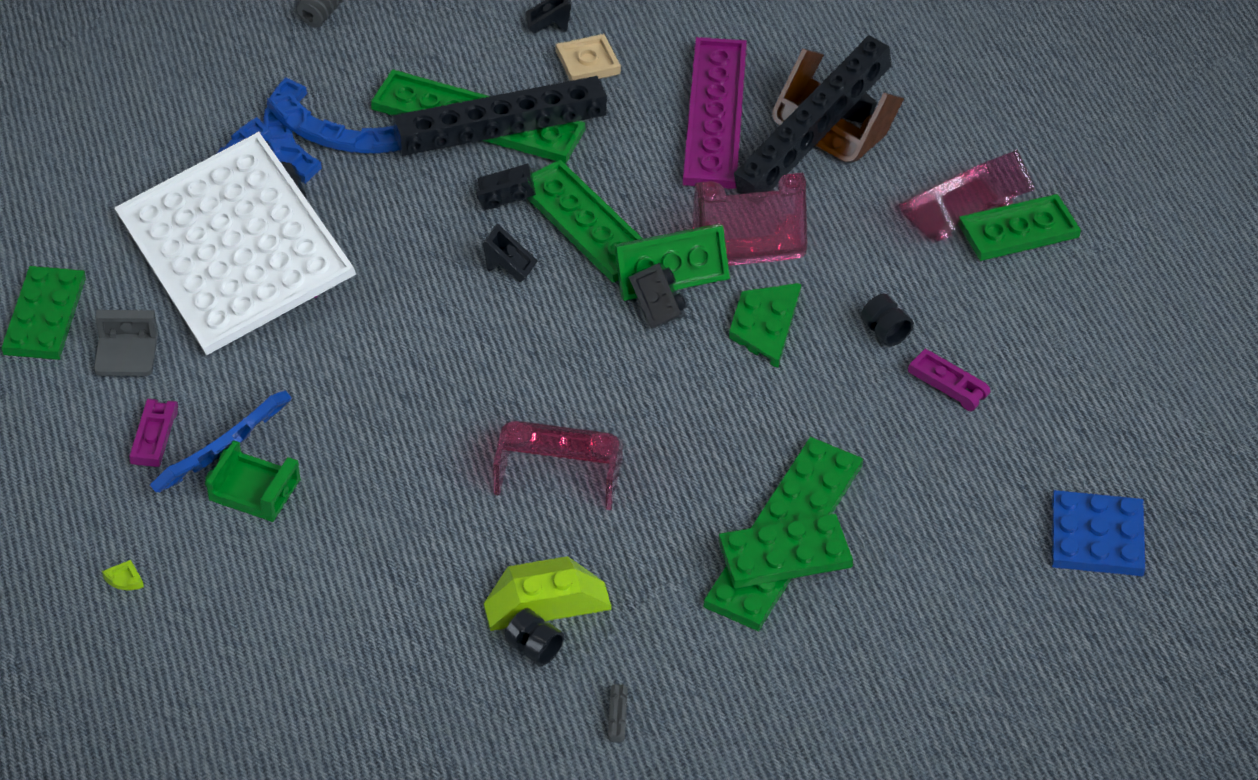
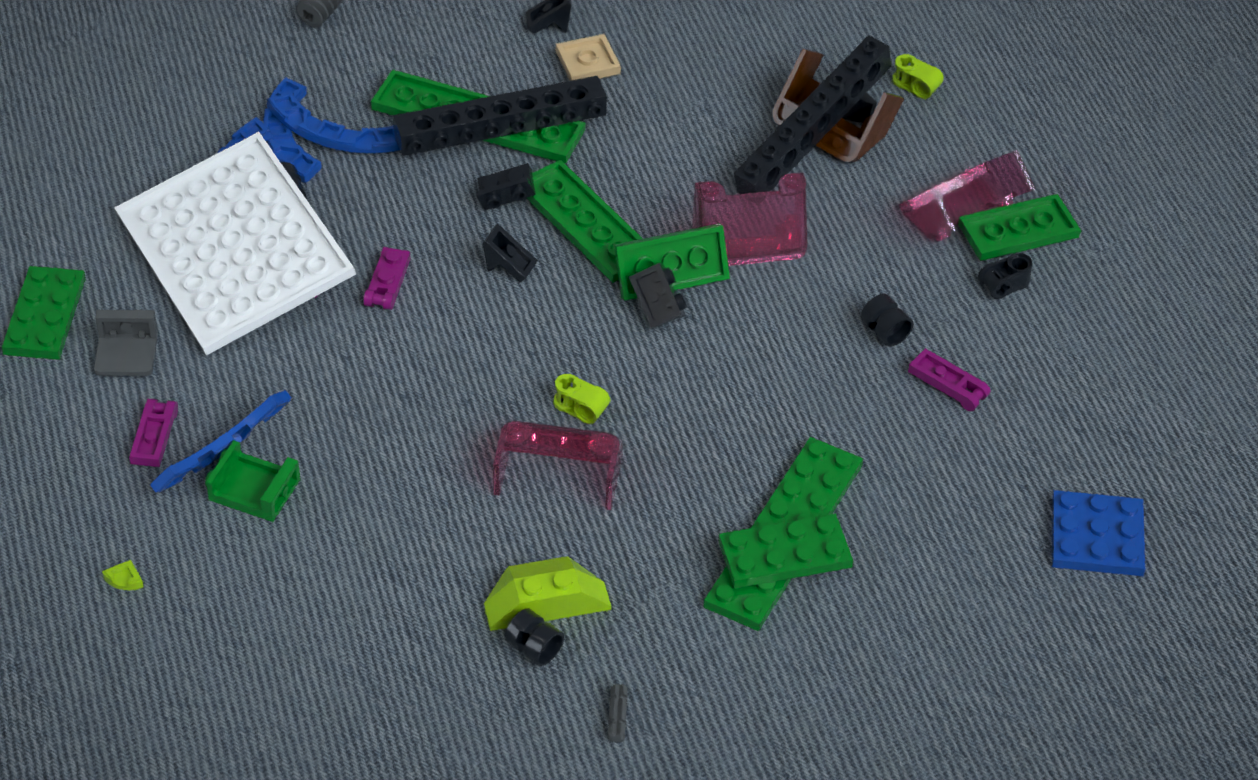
magenta plate [683,37,747,189] -> none
green wing [729,283,802,368] -> none
none -> magenta plate [364,247,411,310]
none -> lime piece [553,374,611,424]
none -> lime piece [892,54,944,99]
none -> black piece [977,253,1032,299]

